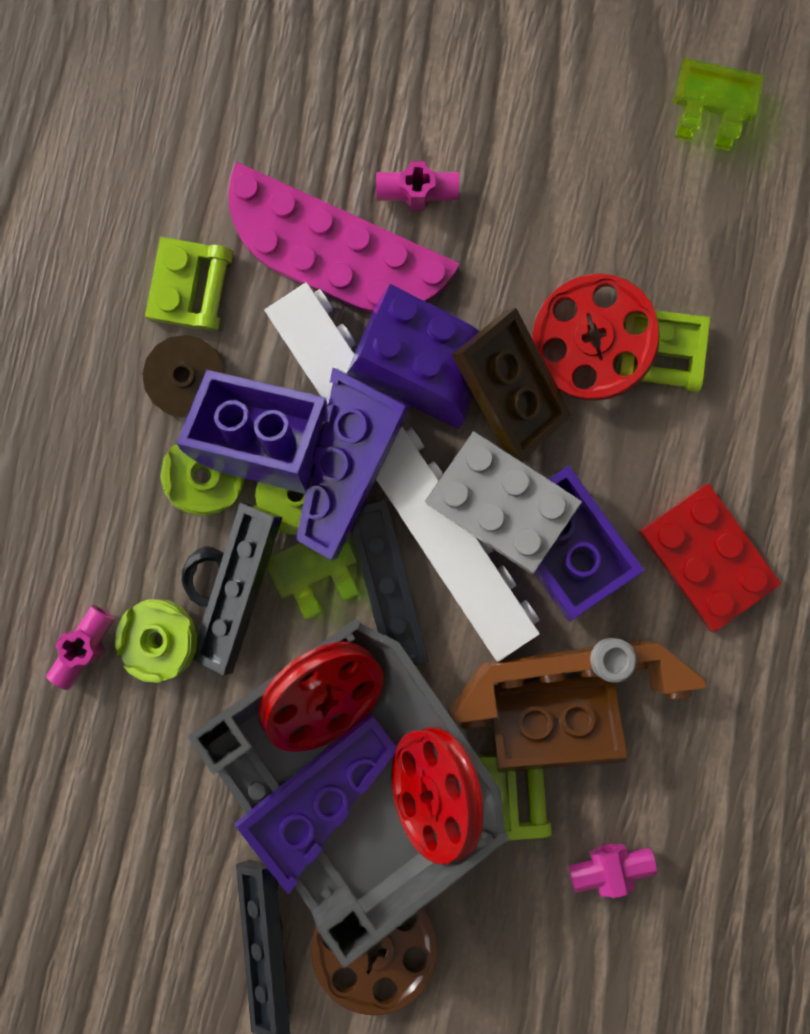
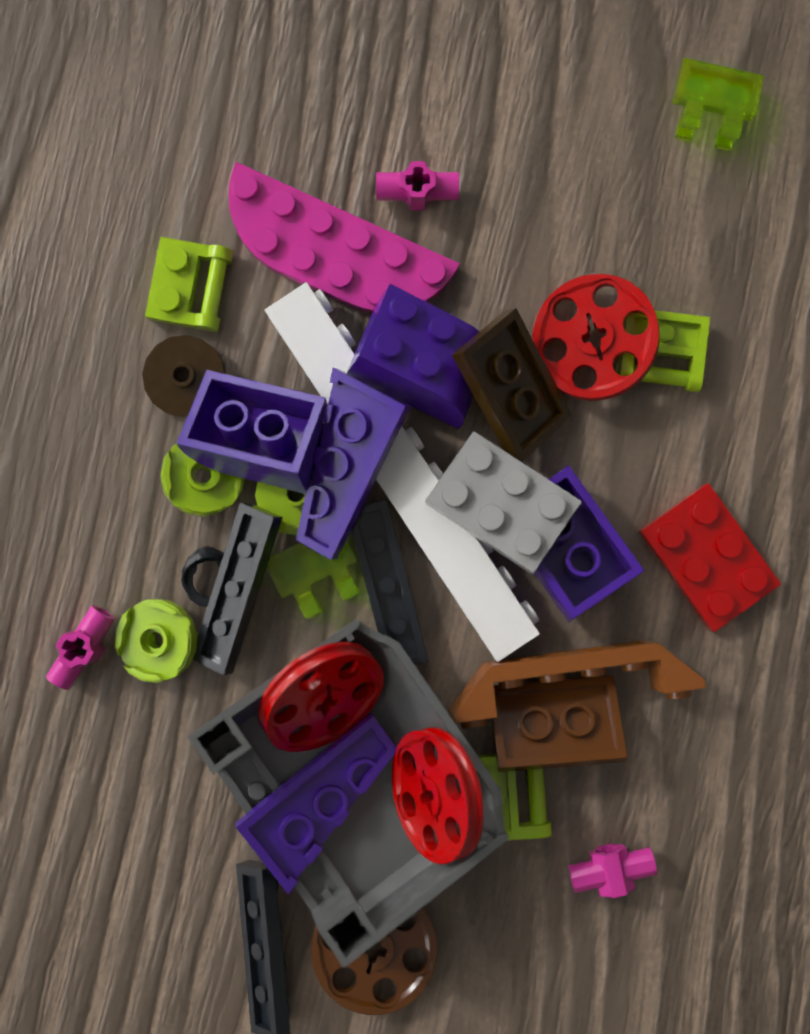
light grey tile [590,638,637,683] -> none

